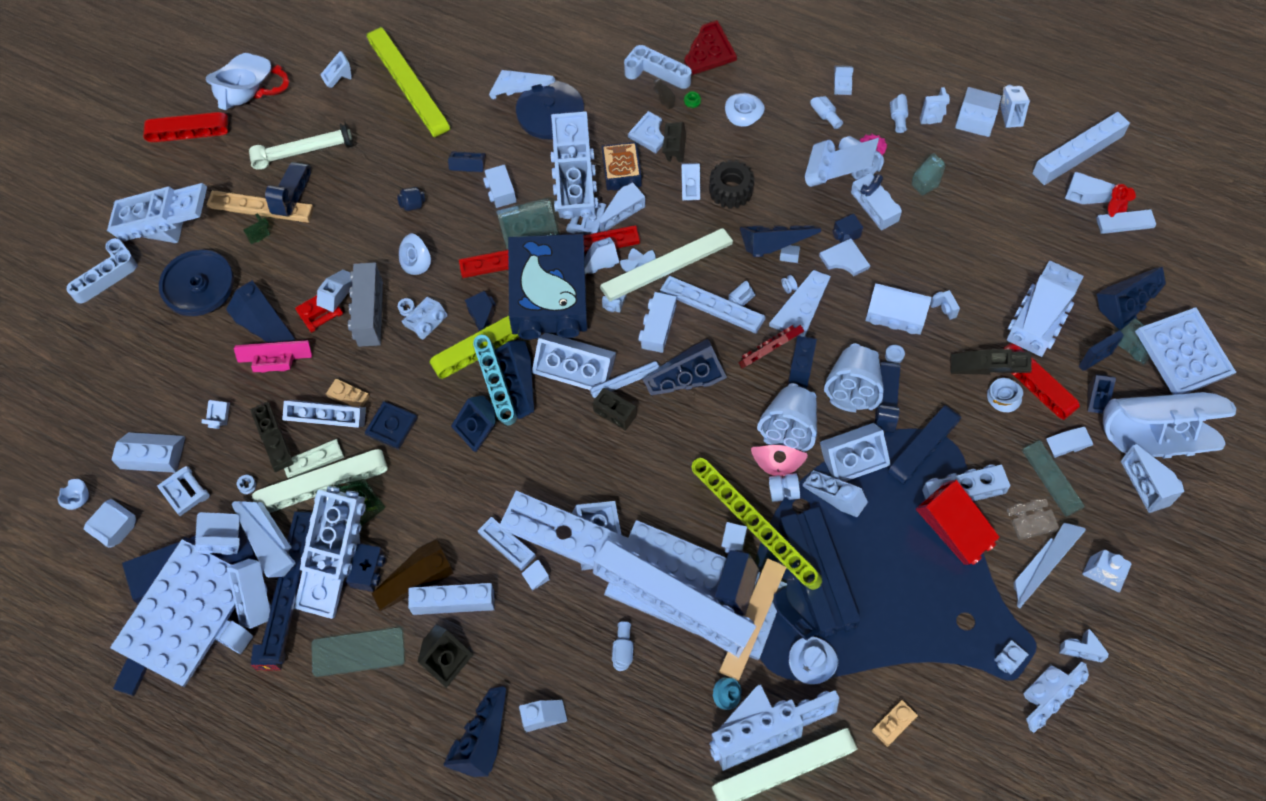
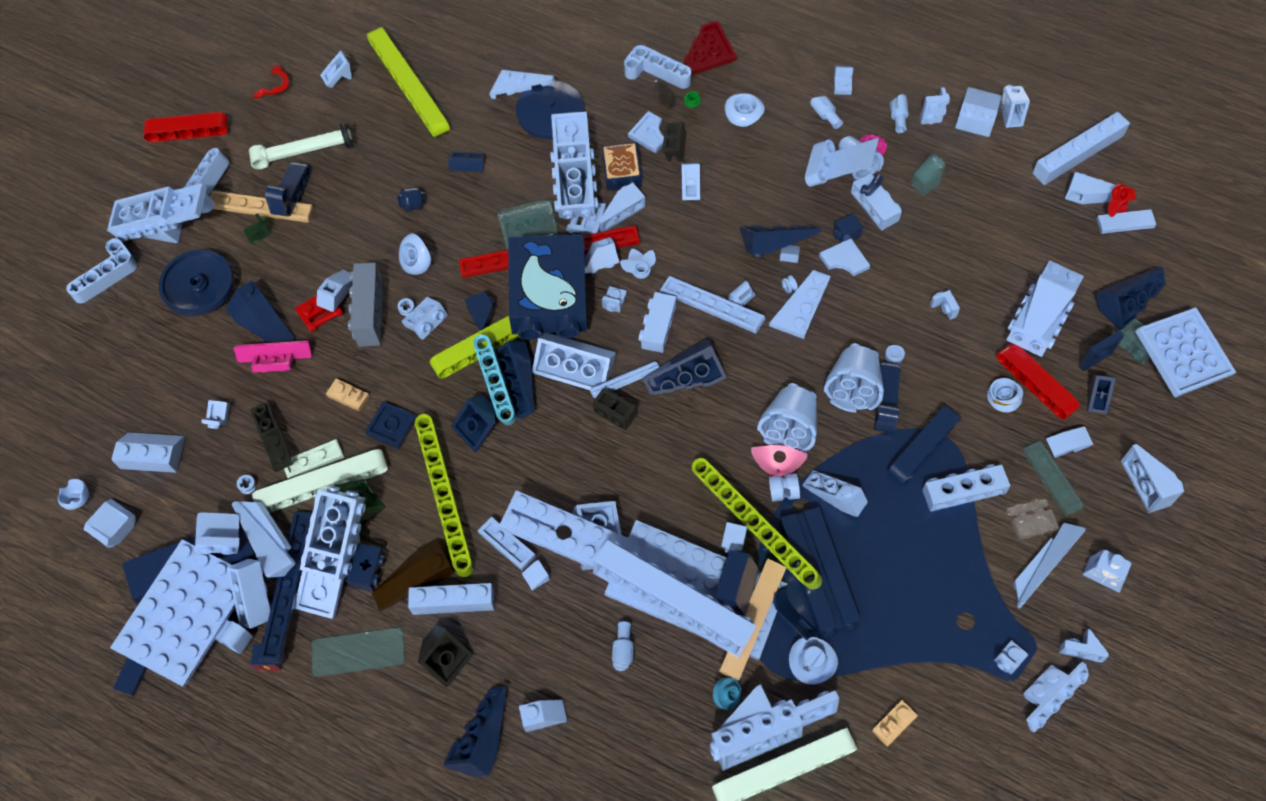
light blue plate [157,466,210,516] -> none
light blue piece [206,53,271,110] -> none
light blue brick [282,400,366,427] -> none
light blue brick [483,165,516,208] -> none
light aqua tile [600,228,733,302] -> none
black tyre [709,160,754,209] -> none
dark red plate [738,325,804,369] -> none
dark blue brick [788,336,817,390] -> none
light blue slope [820,423,891,482] -> none
light blue slope [866,283,932,335] -> none
red slope [916,480,1000,565] -> none
pearl dark grey slope [951,349,1031,375] -> none
light blue animal [1103,392,1237,459] -> none
none -> light blue beam [184,148,229,213]
none -> lime beam [415,414,474,578]

